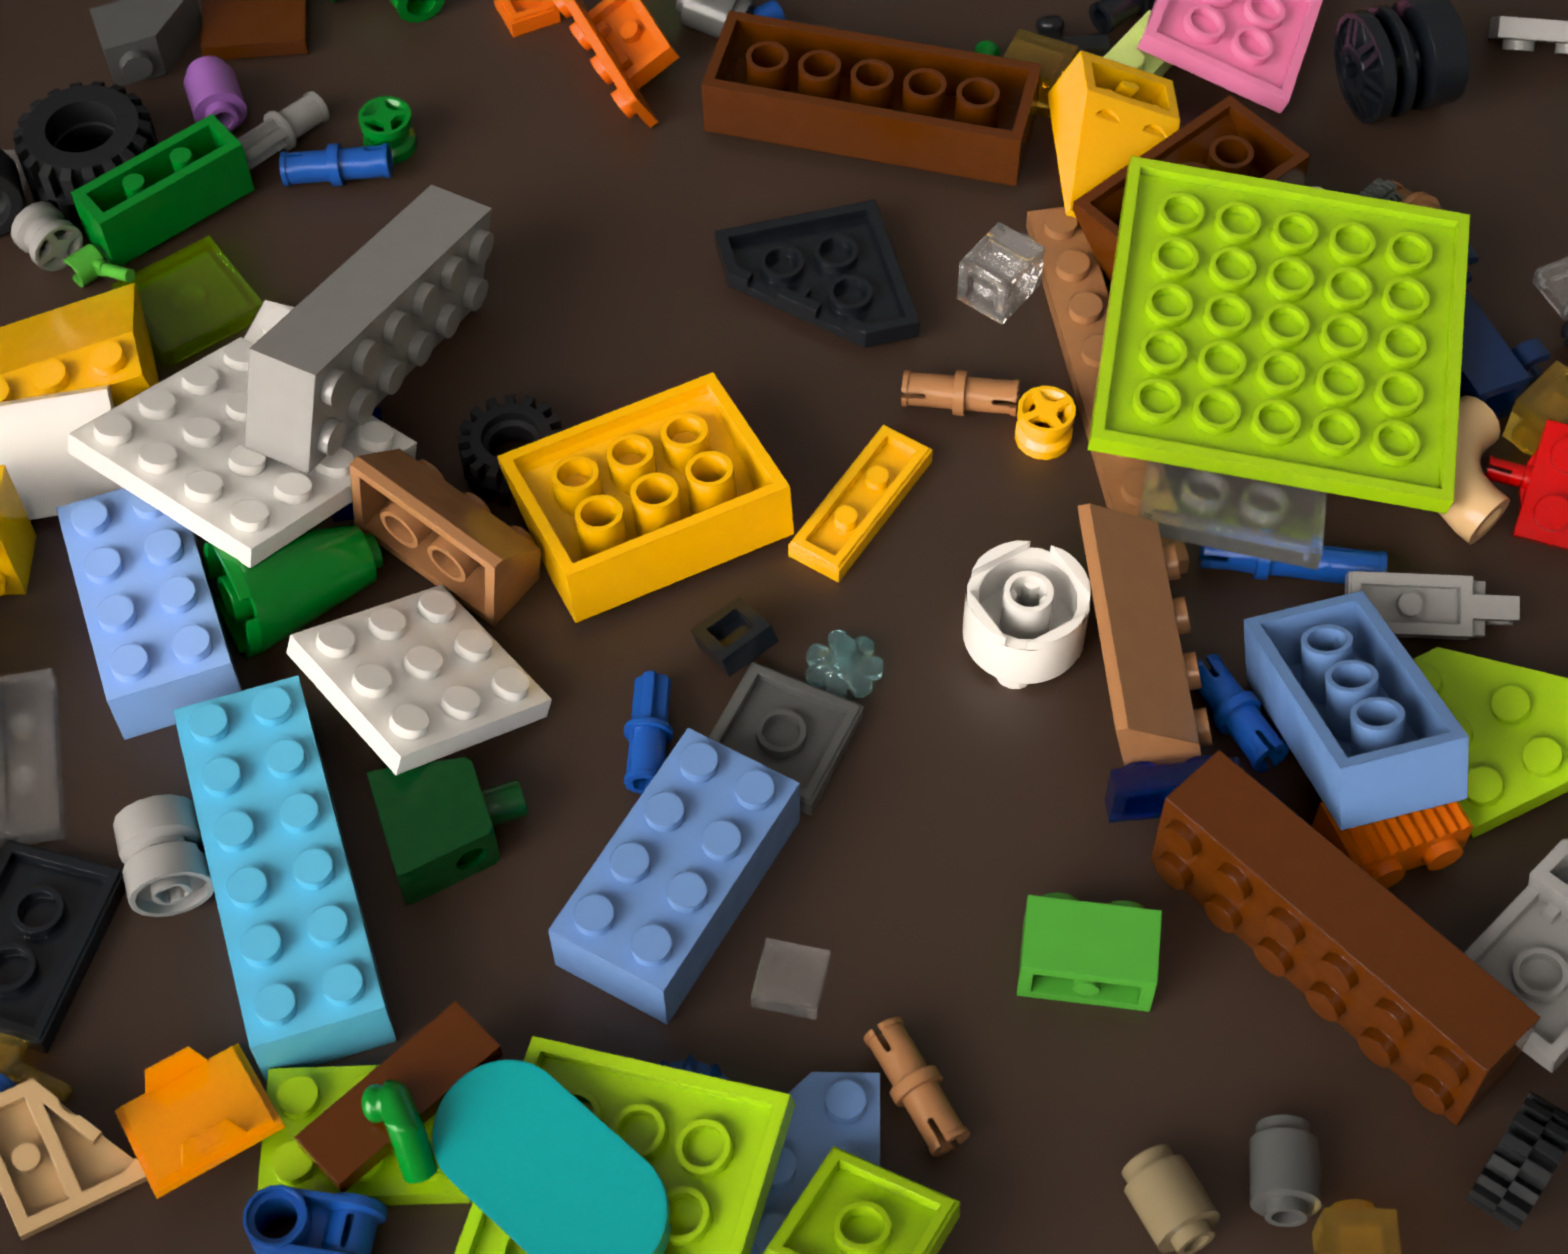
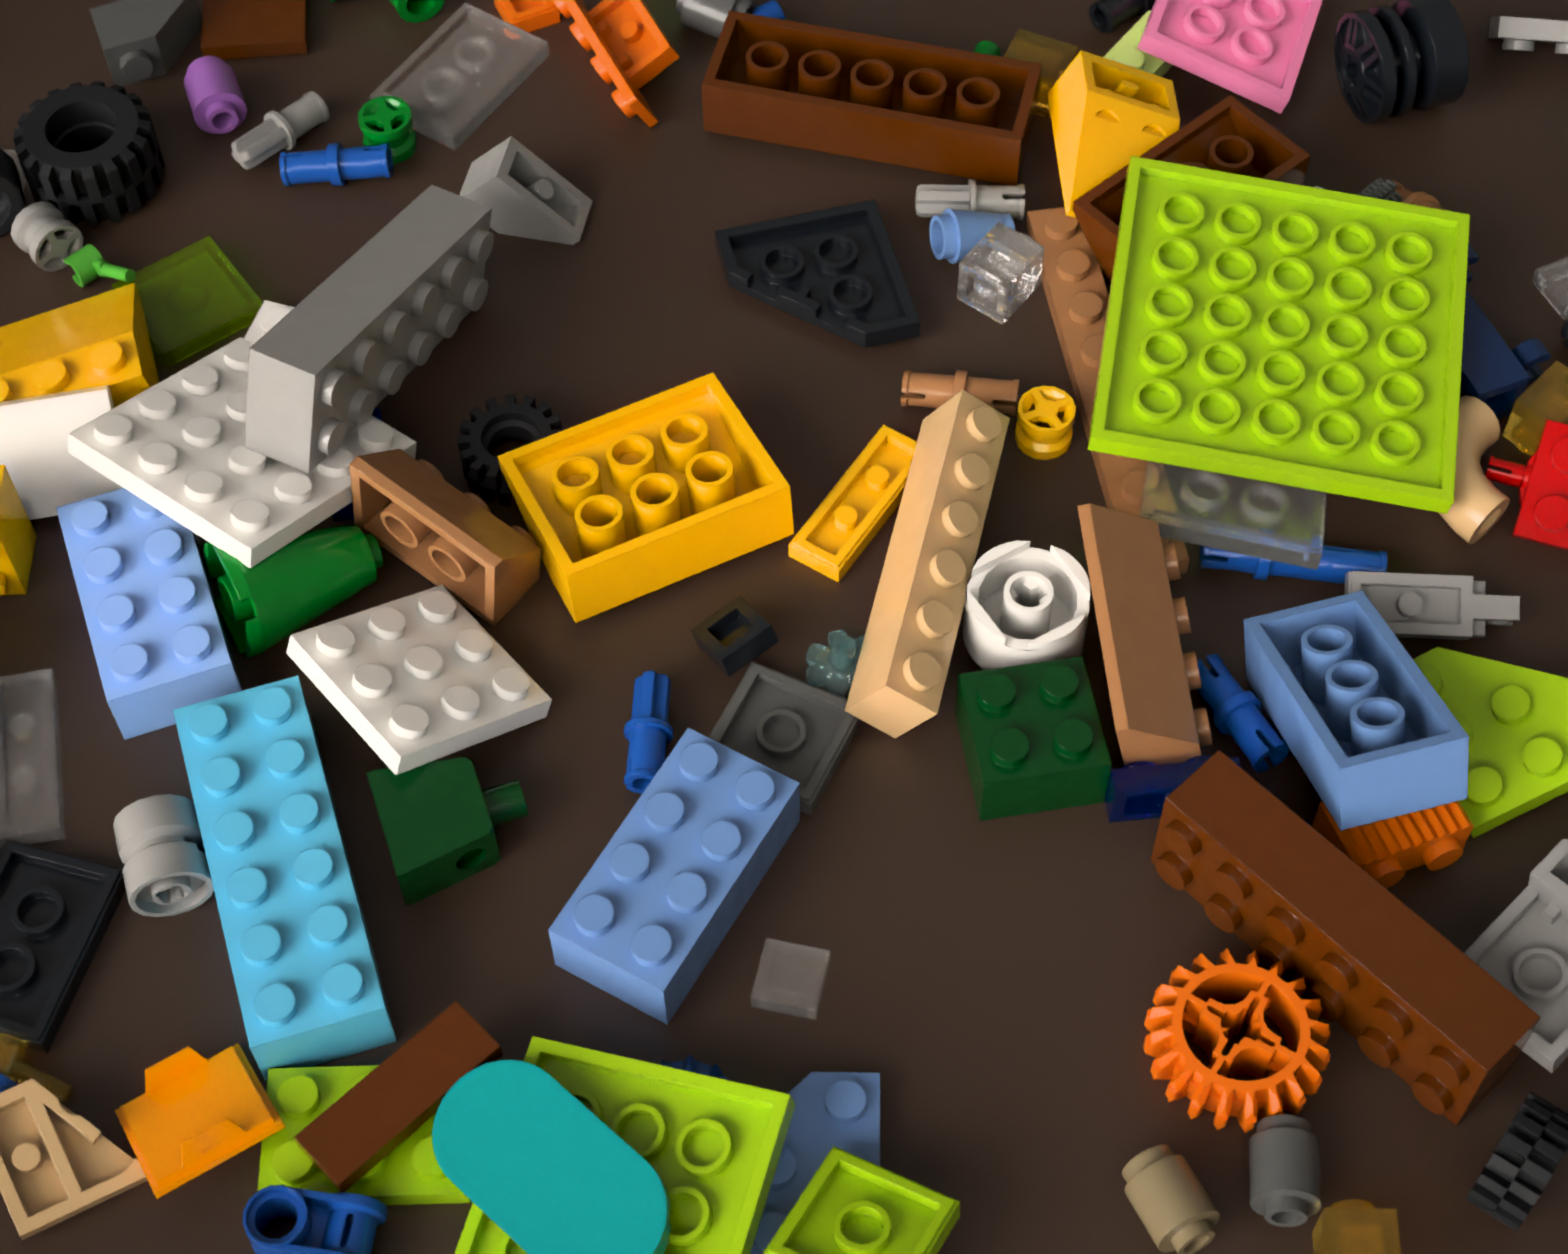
green brick [71,114,255,266] -> none
green arm [361,1079,438,1184] -> none
medium nougat pin [863,1016,971,1157] -> none
bright green brick [1016,892,1162,1012] -> none
black arm [1034,15,1110,63] -> none
none -> clear tile [369,2,549,150]
none -> light grey slope [459,136,593,245]
none -> tan brick [845,390,1010,739]
none -> light grey axle [915,179,1025,220]
none -> medium blue cone [929,208,1015,264]
none -> dark green brick [955,656,1112,821]
none -> orange gear [1143,947,1330,1134]

